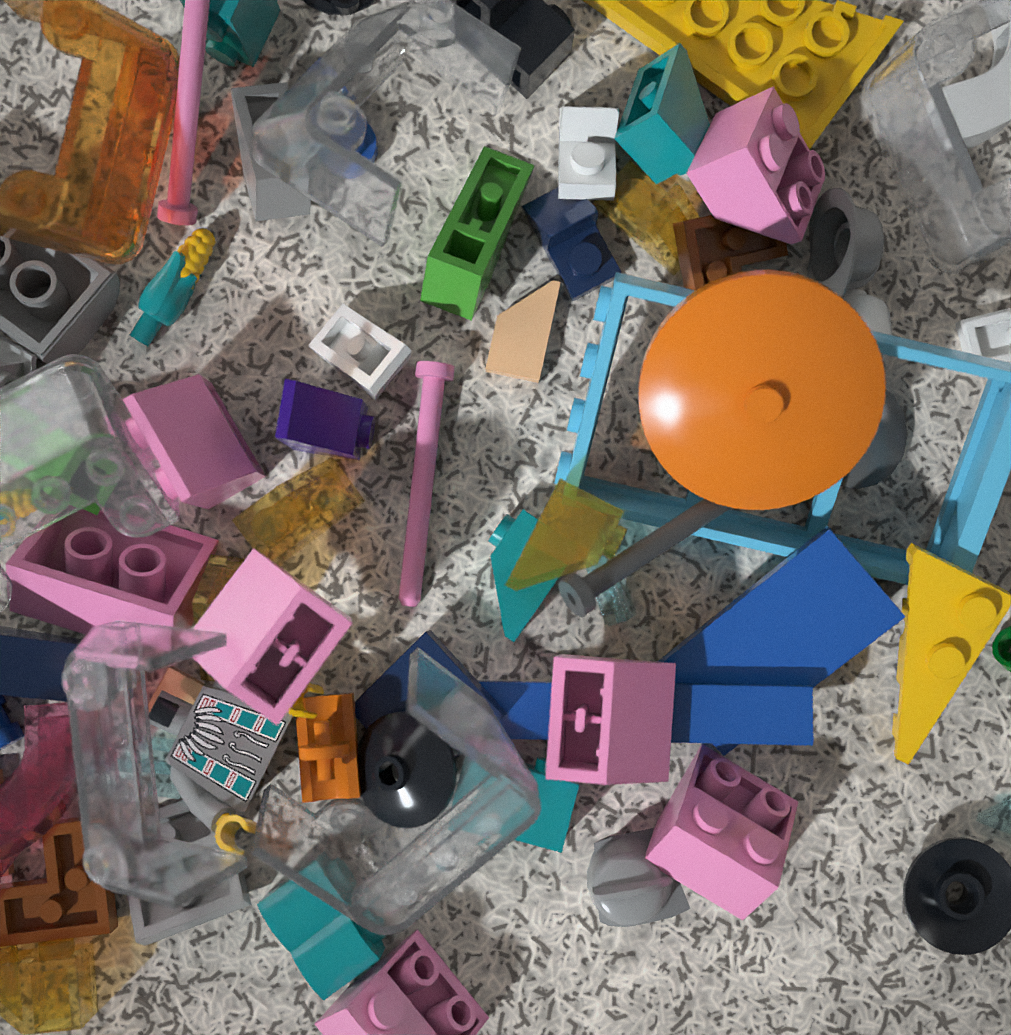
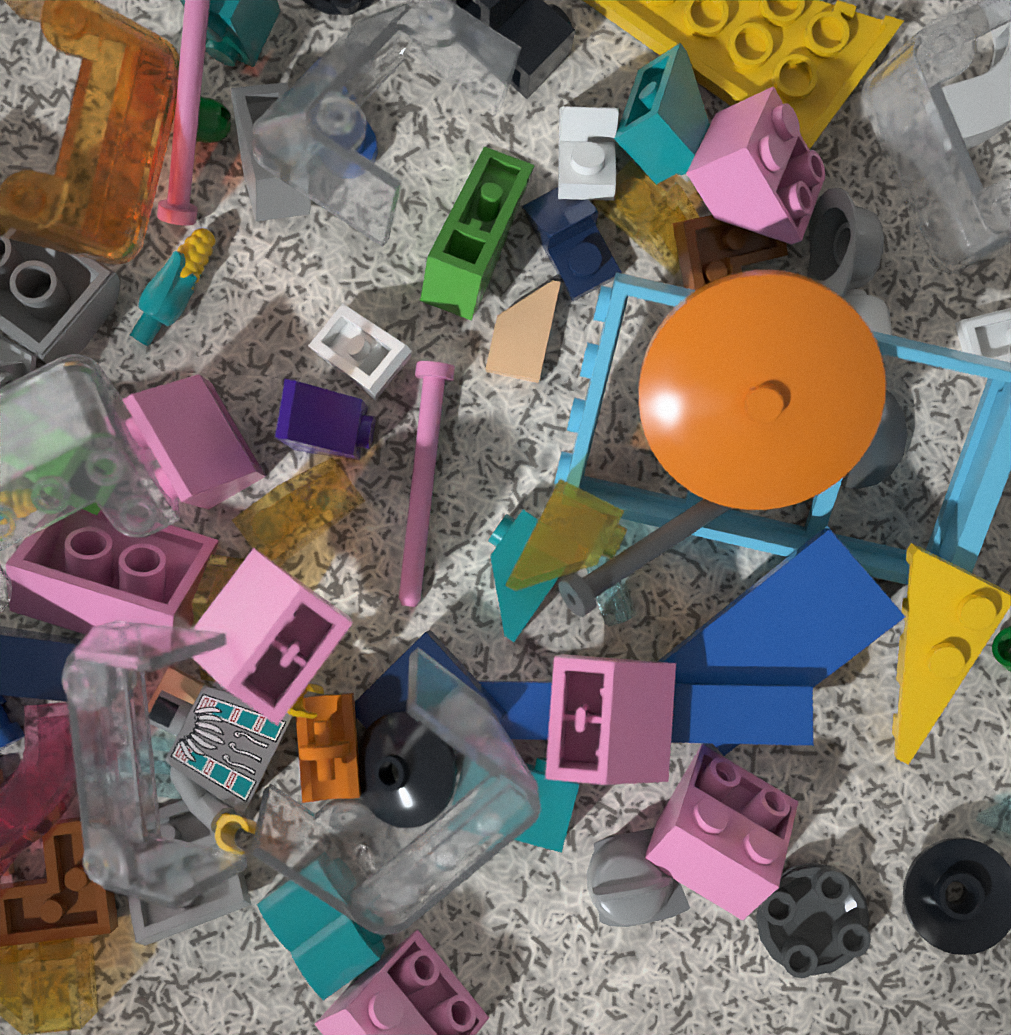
none -> green hinge [196,96,231,143]
none -> dark grey dish [756,862,871,978]

